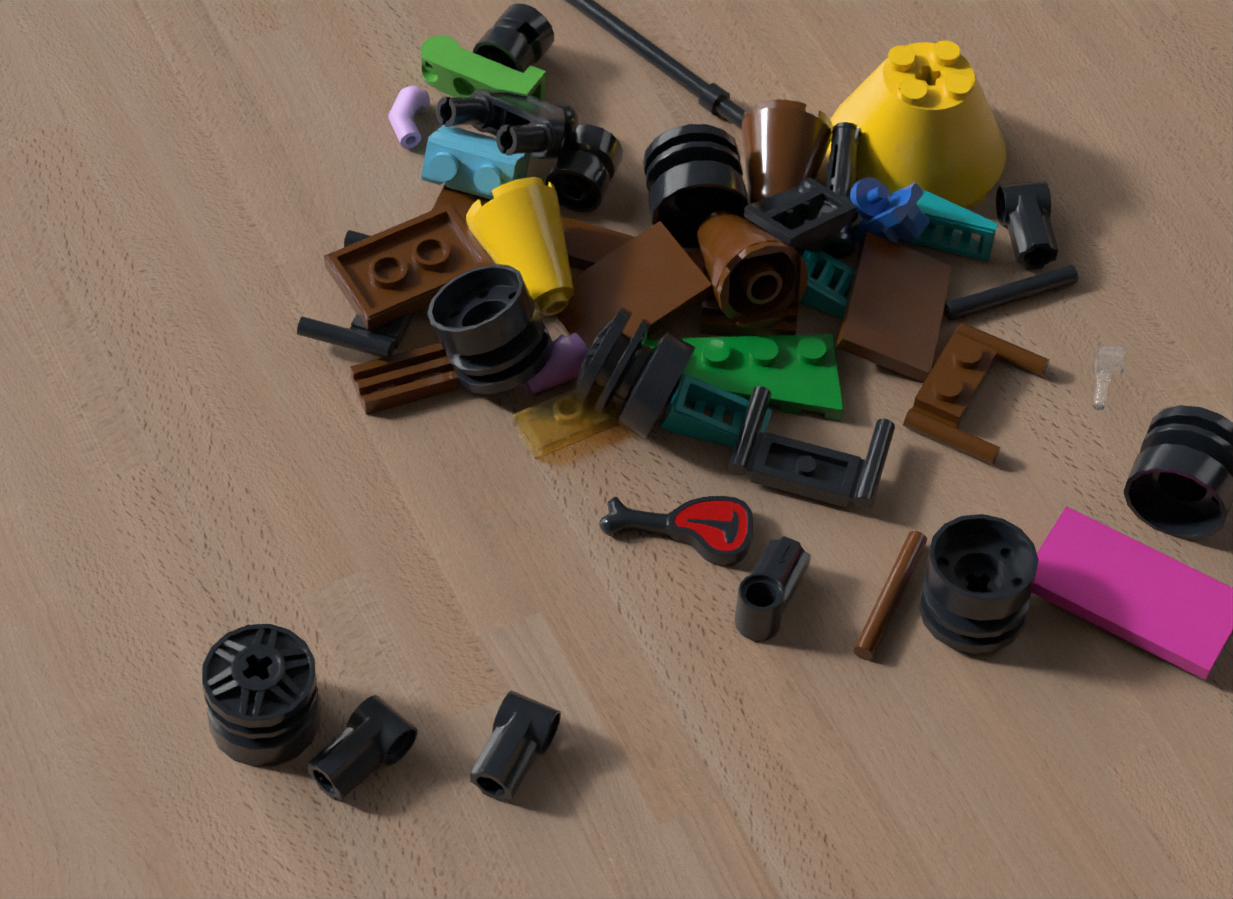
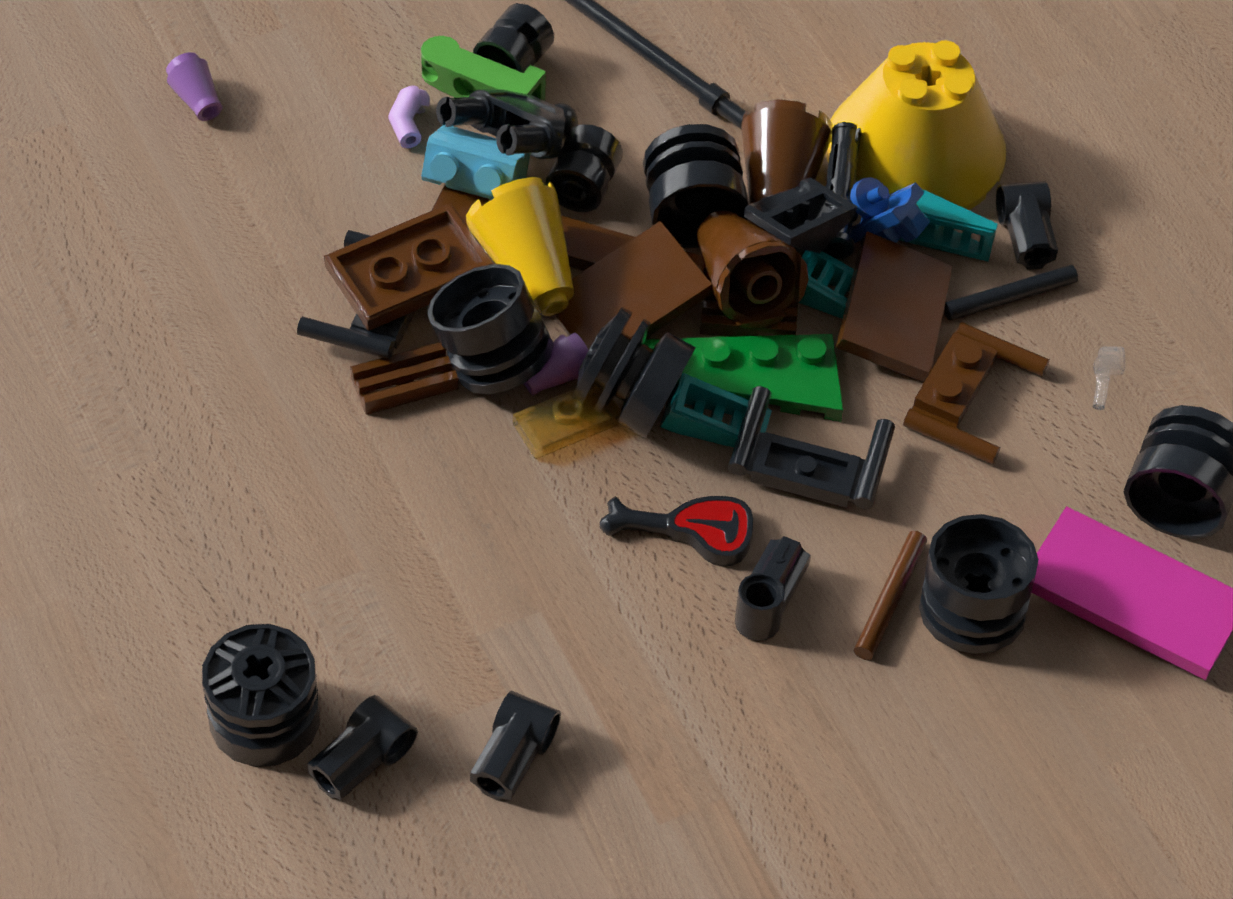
none -> medium lavender cone [166,52,222,121]

